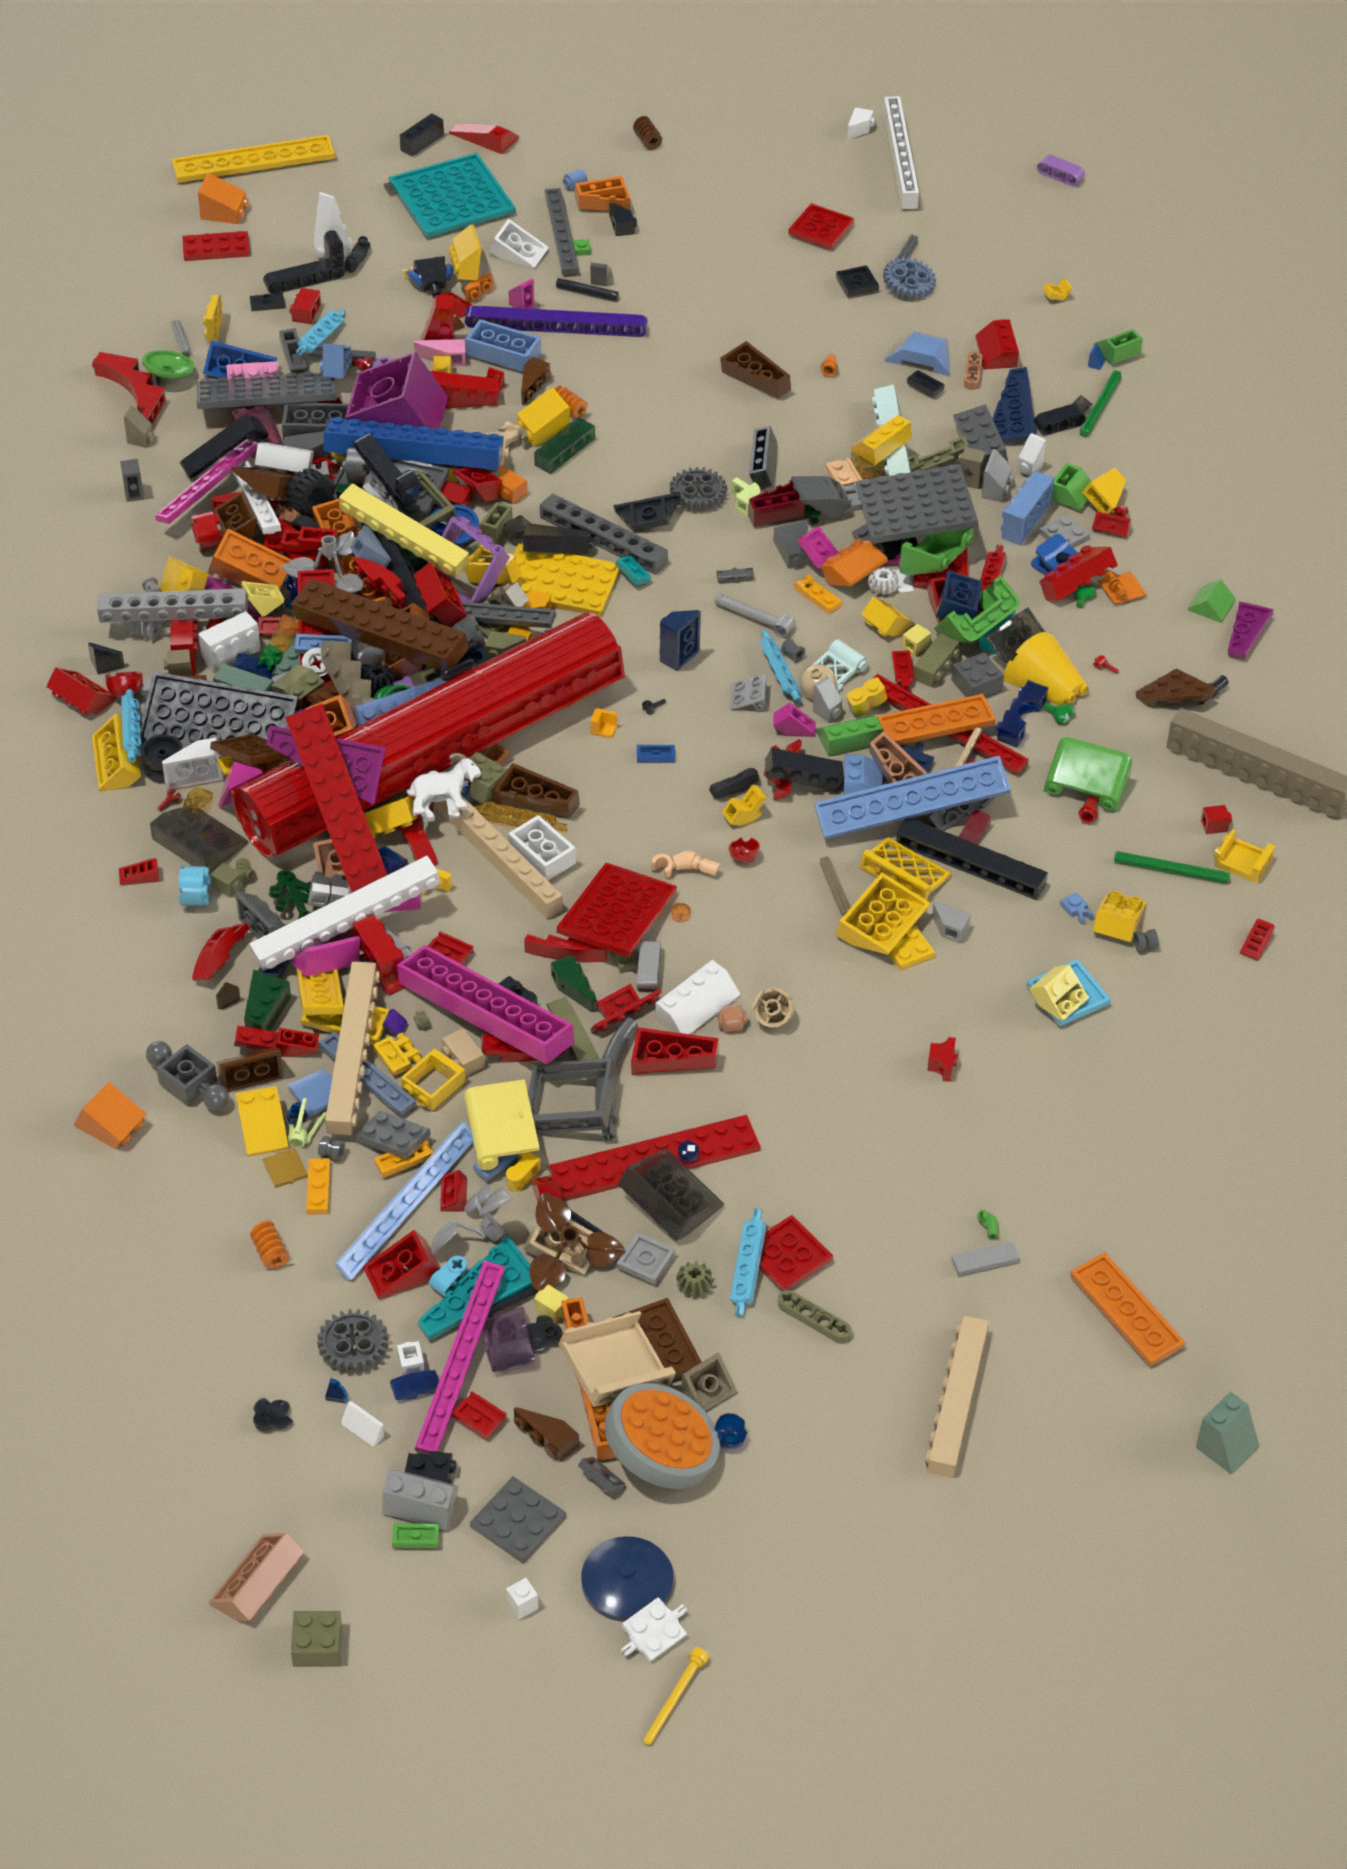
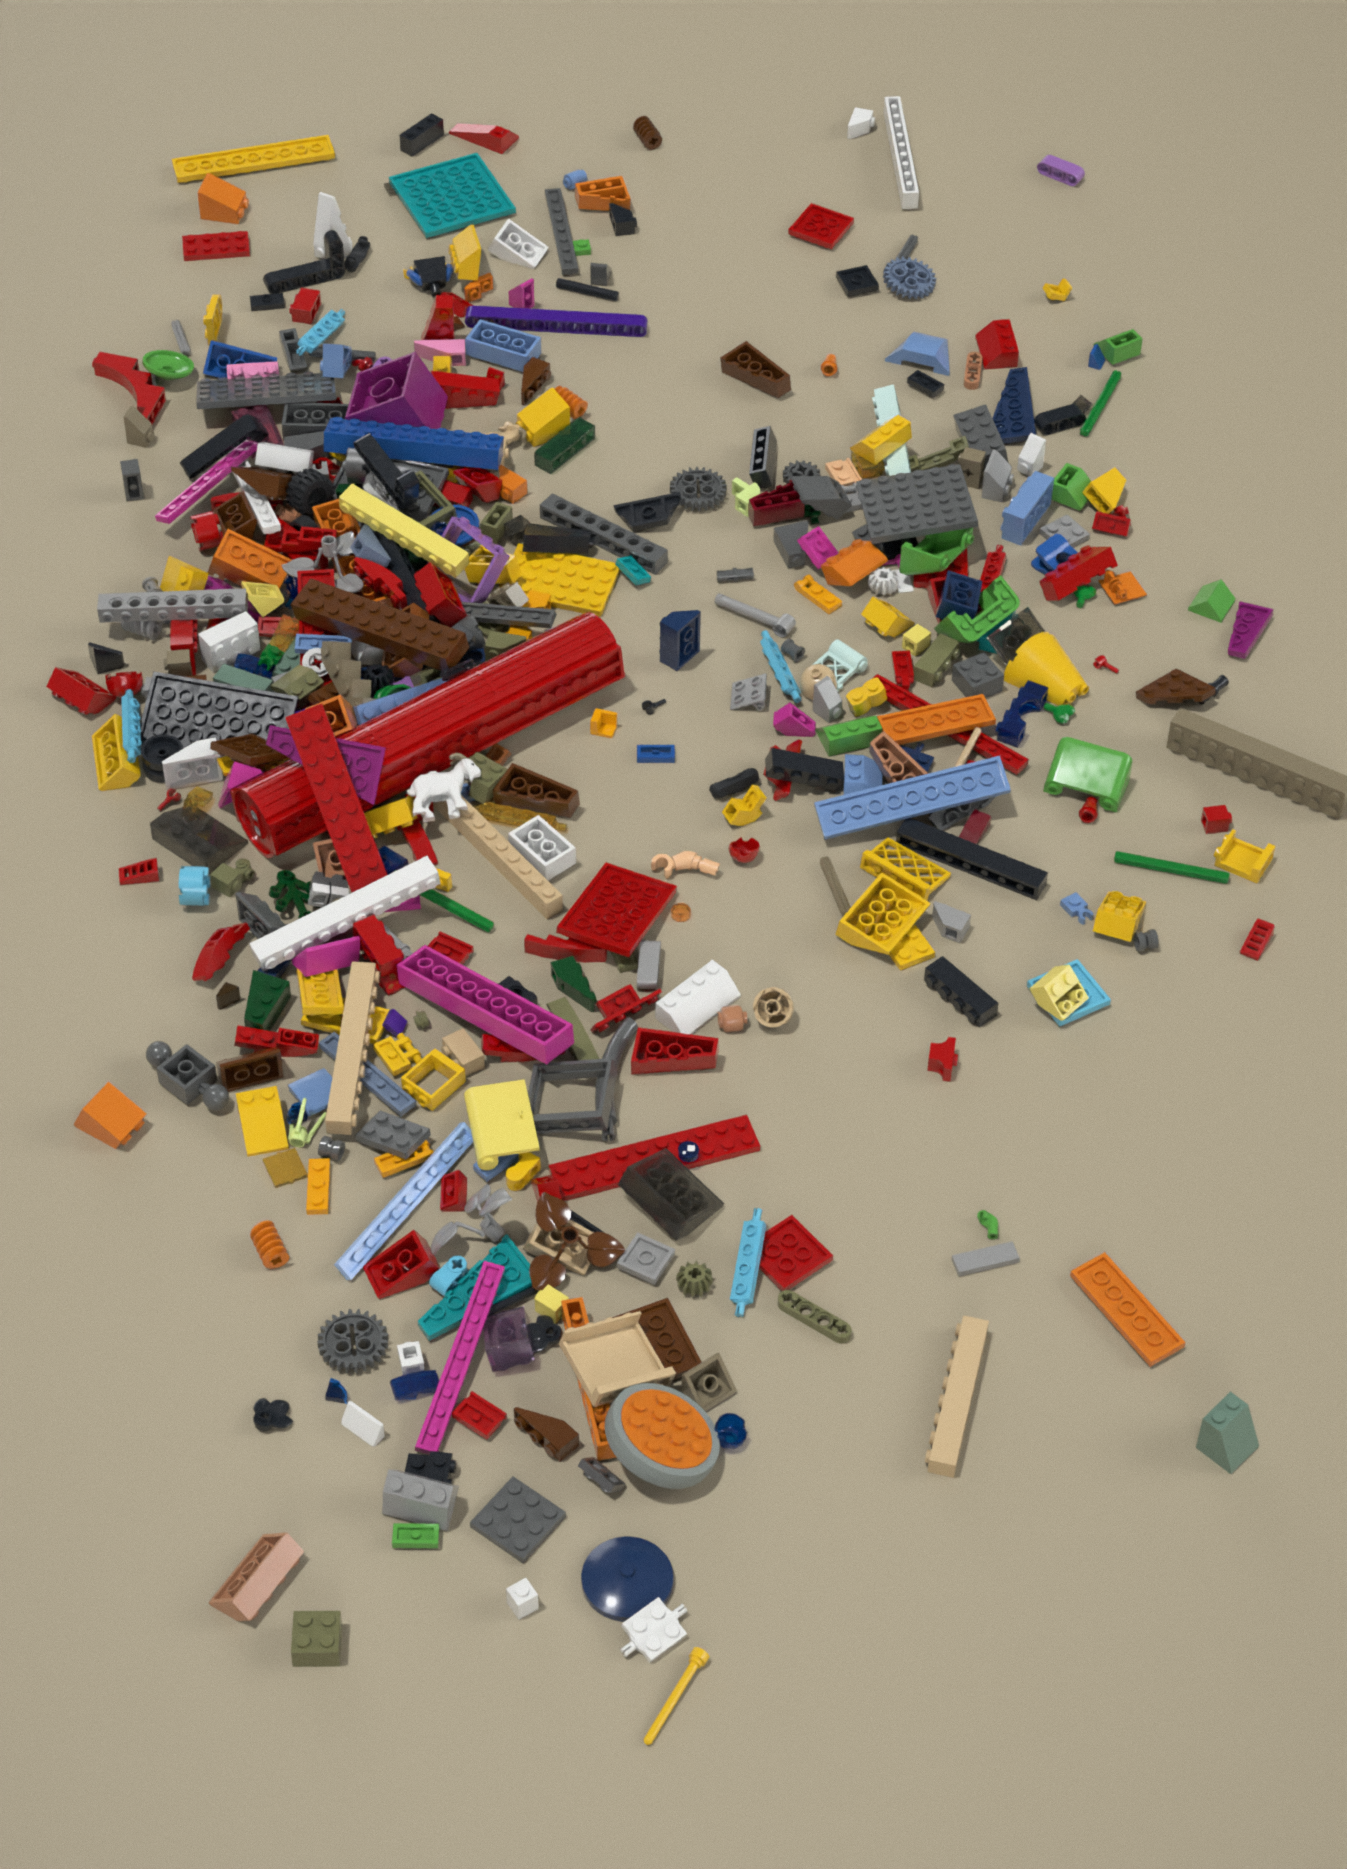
none -> green axle [394,870,494,932]
none -> dark grey gear [783,460,821,484]
none -> black brick [924,956,998,1028]

